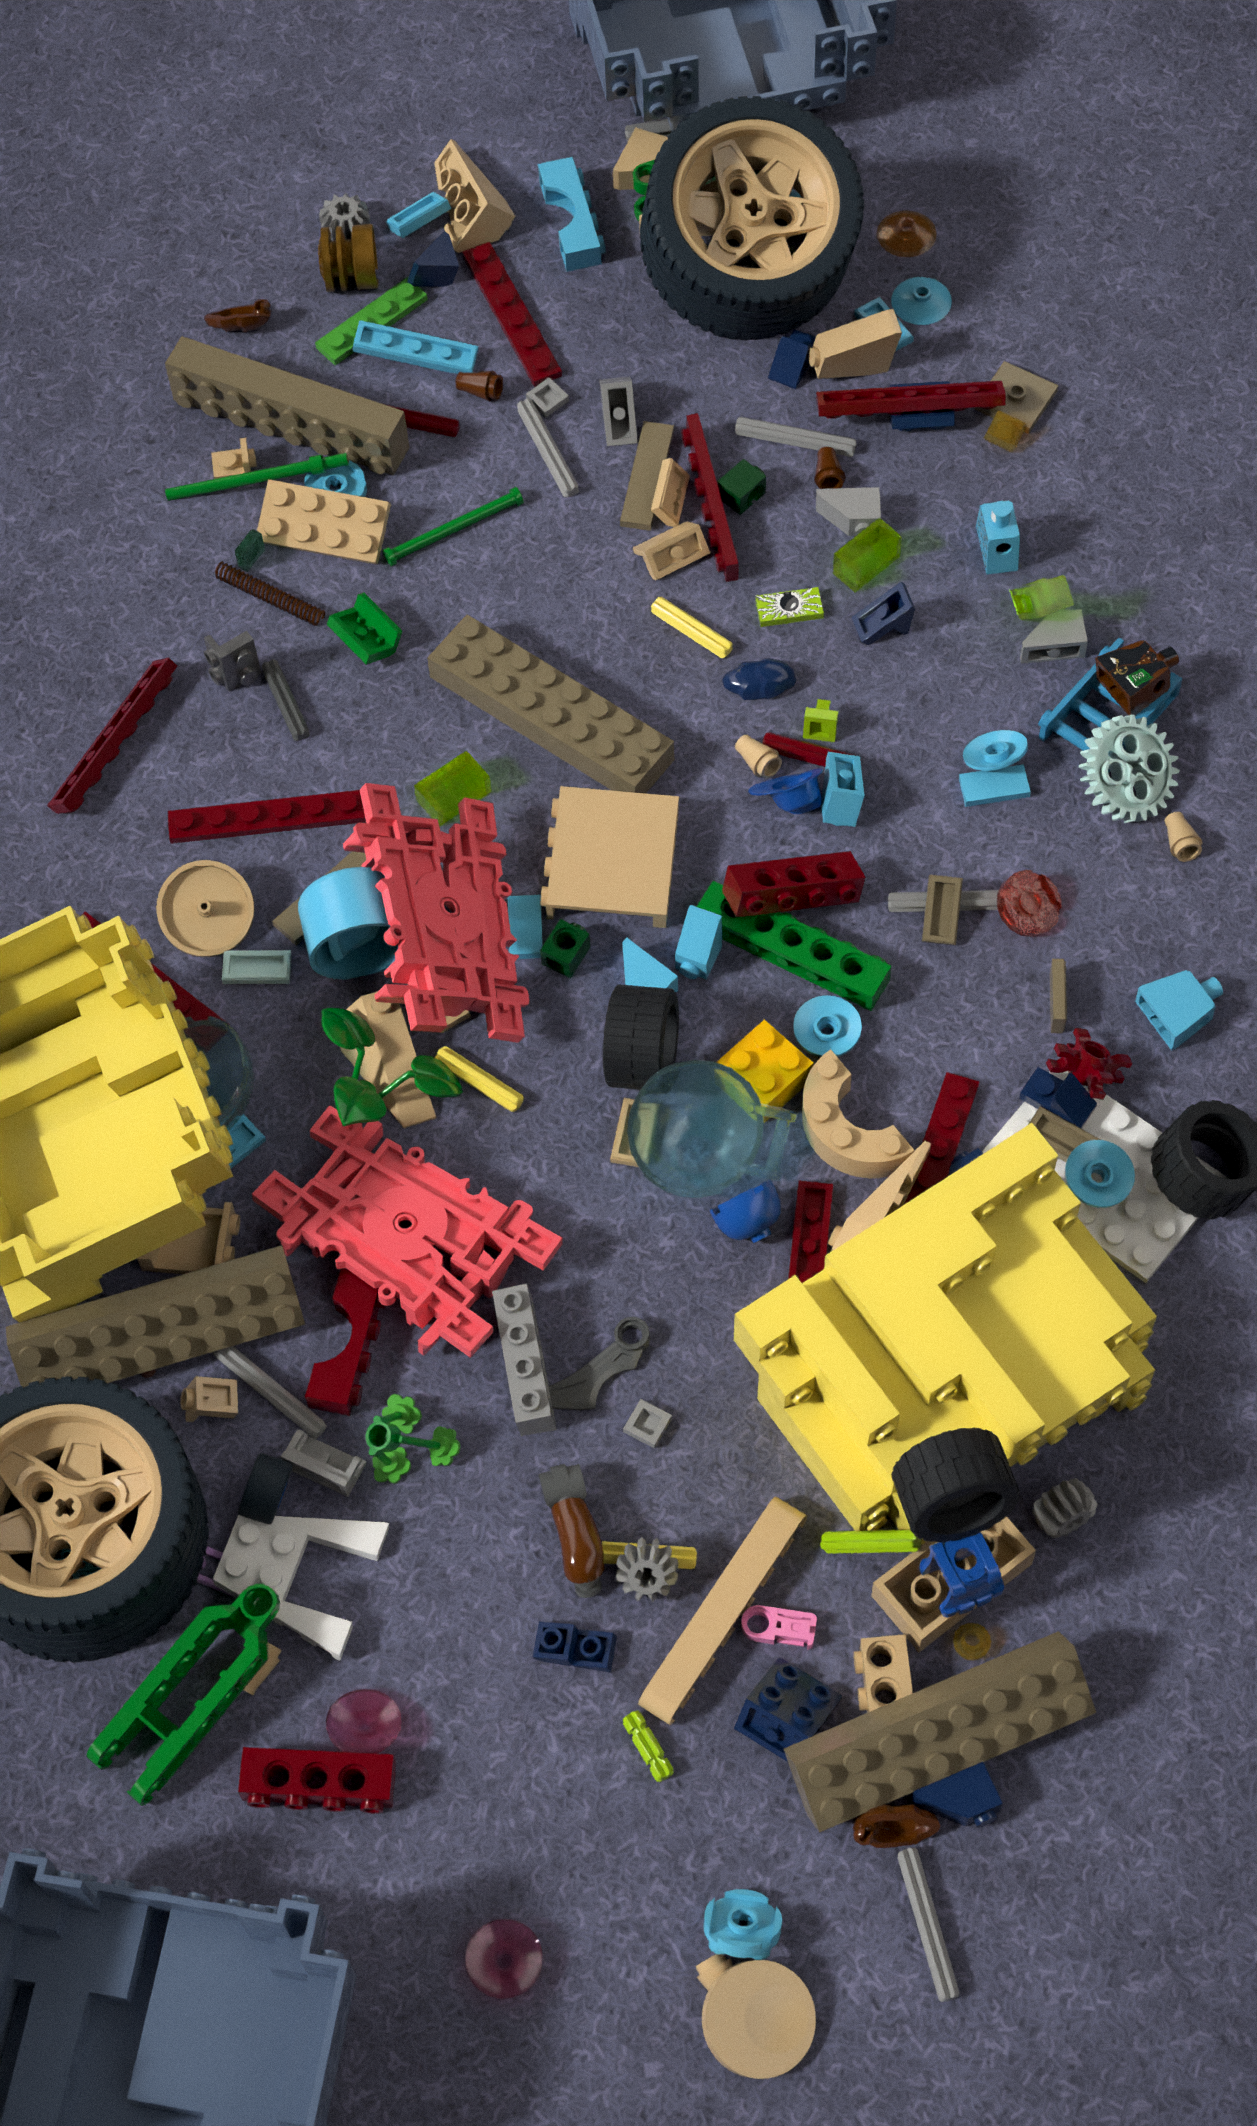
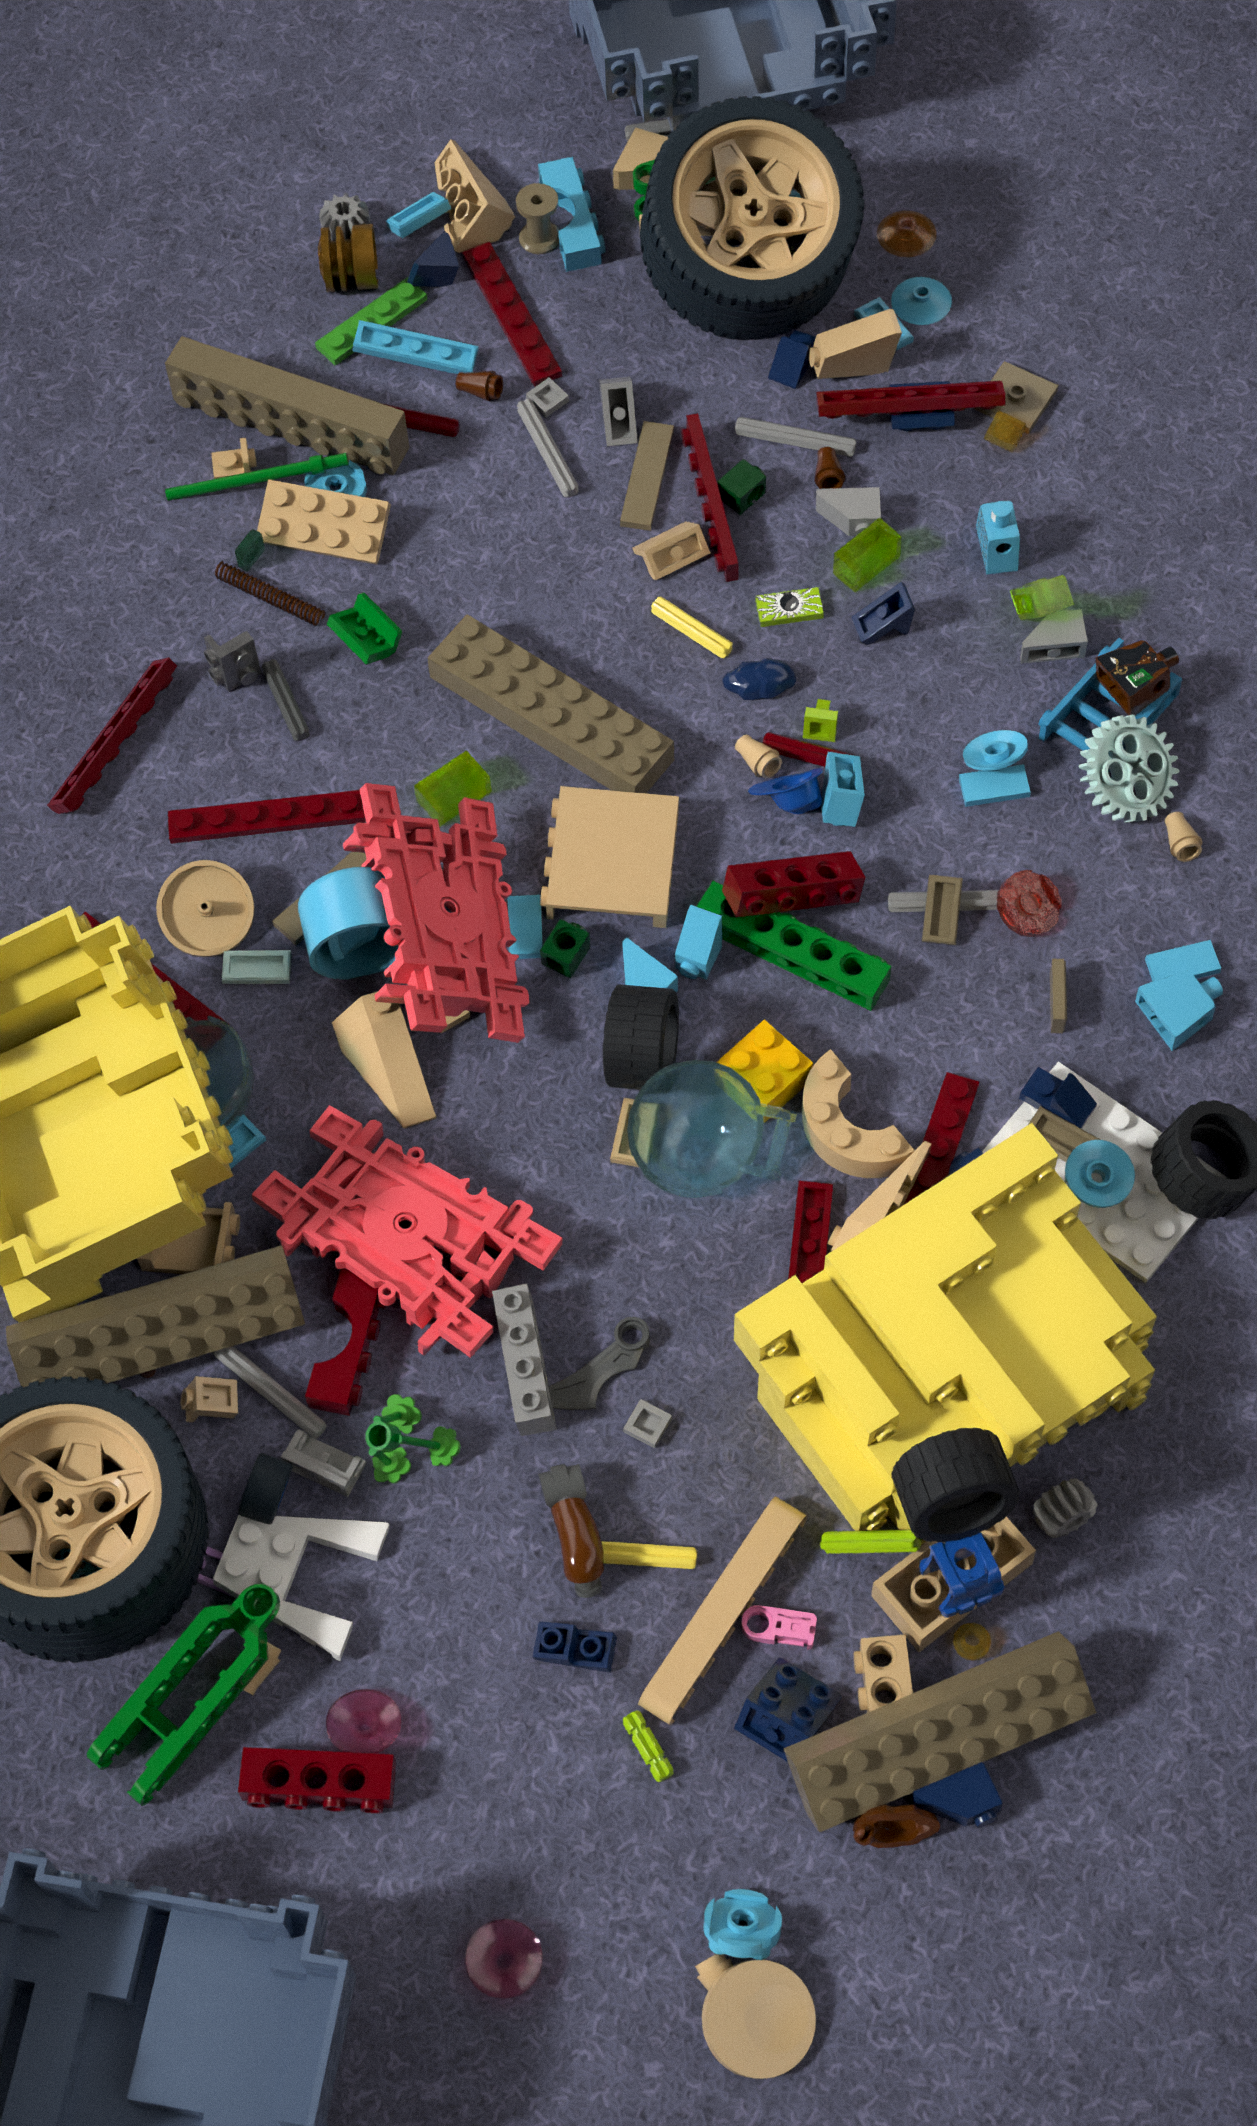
reddish brown arm [204,299,272,333] -> none
green plant [321,1008,463,1127] -> none
green bar [382,487,524,567] -> none
light yellow axle [435,1046,524,1112] -> none
light grey gear [616,1537,679,1602] -> none
tan plate [651,458,690,527] -> none
blue cylinder [709,1179,781,1243] -> none
medium azure dish [793,995,862,1057] -> none
light grey axle [897,1848,959,2002] -> none
dark red pin [1046,1028,1133,1100] -> none
none -> dark tan piece [516,183,560,254]
none -> medium azure tile [1145,940,1221,981]

